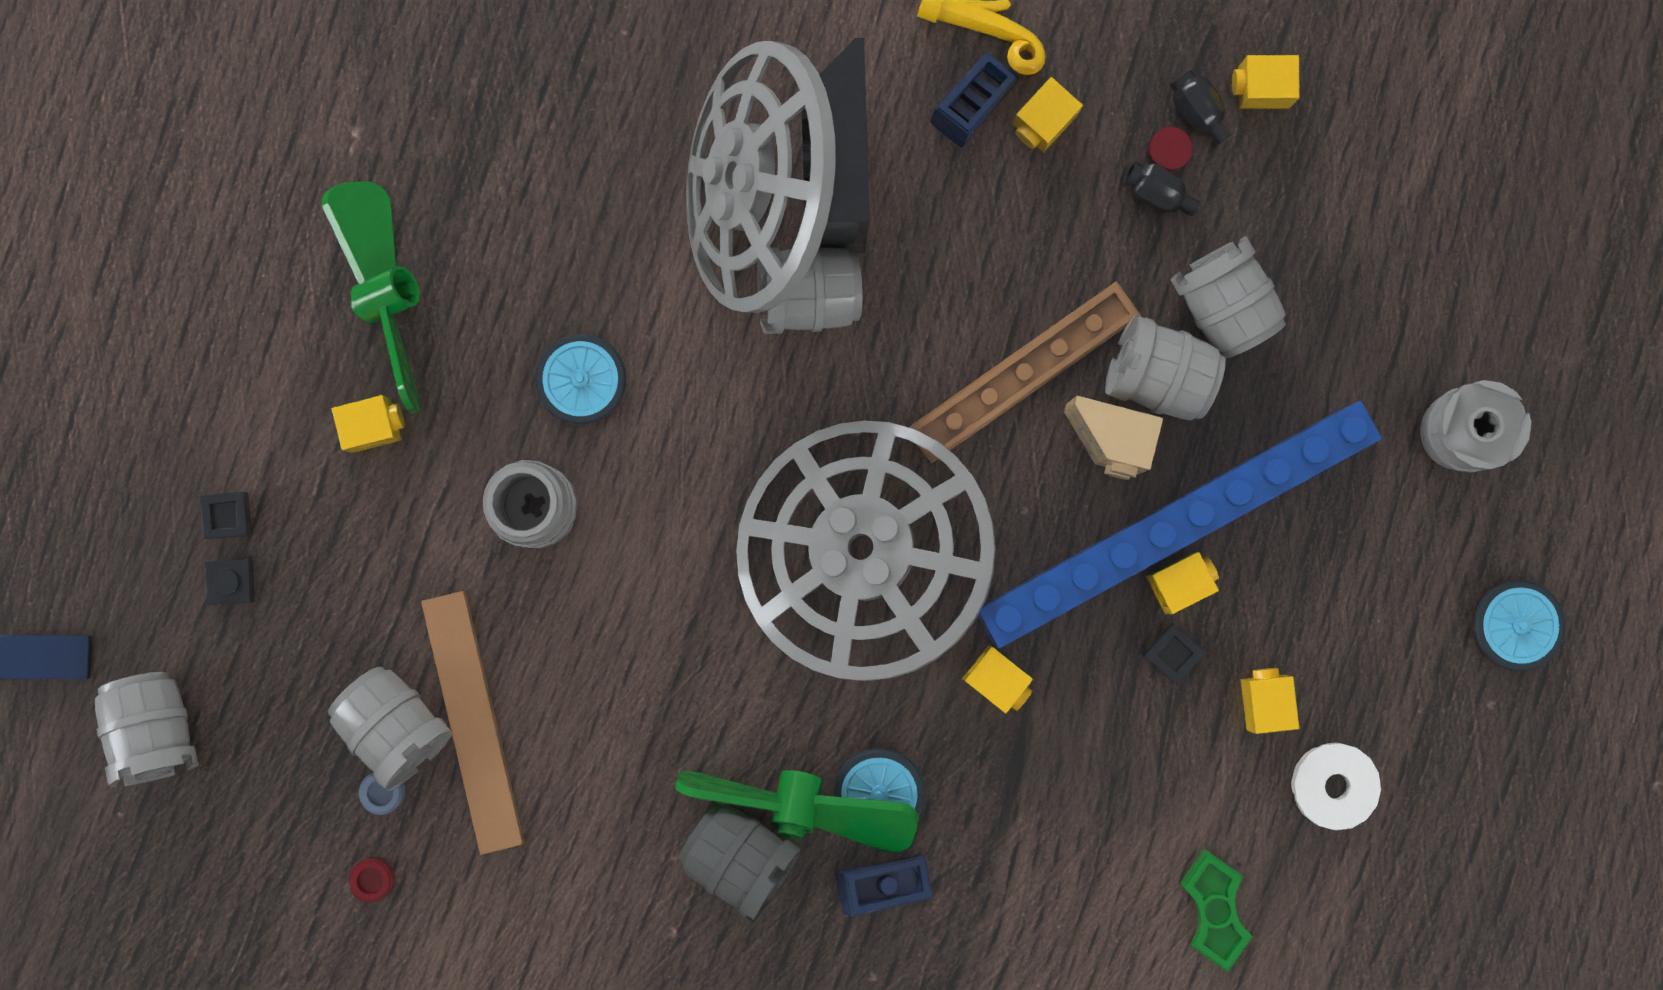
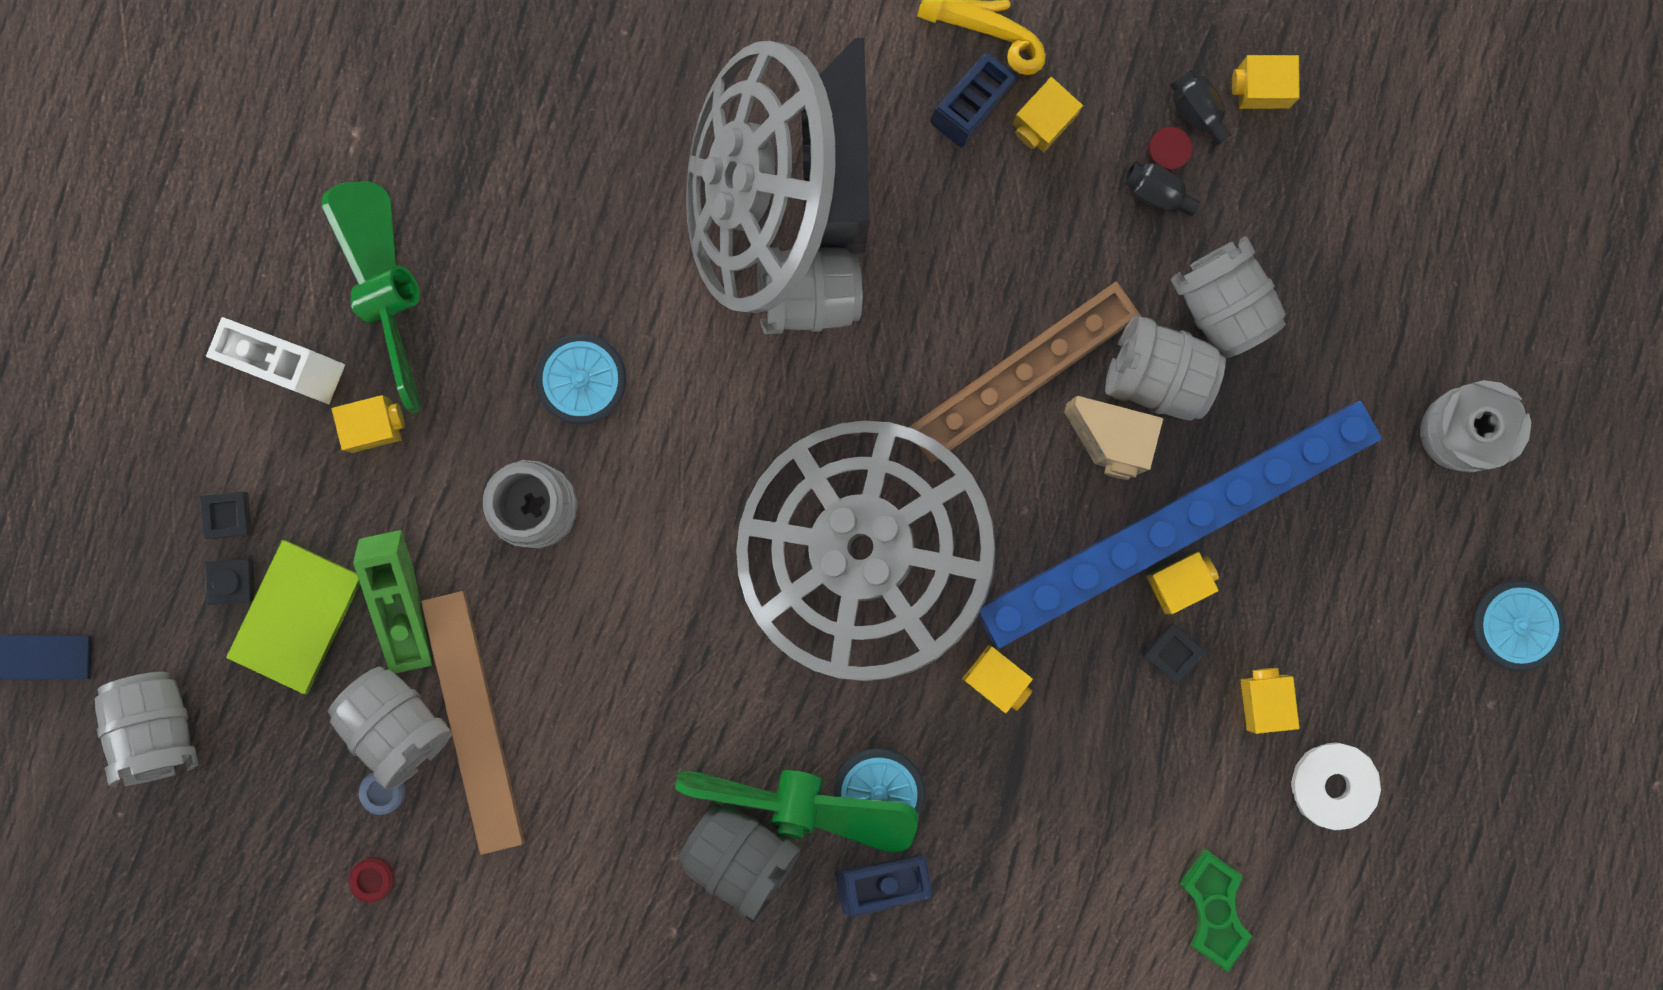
none -> white slope [206,317,345,404]
none -> lime tile [226,540,360,694]
none -> bright green slope [353,530,433,673]

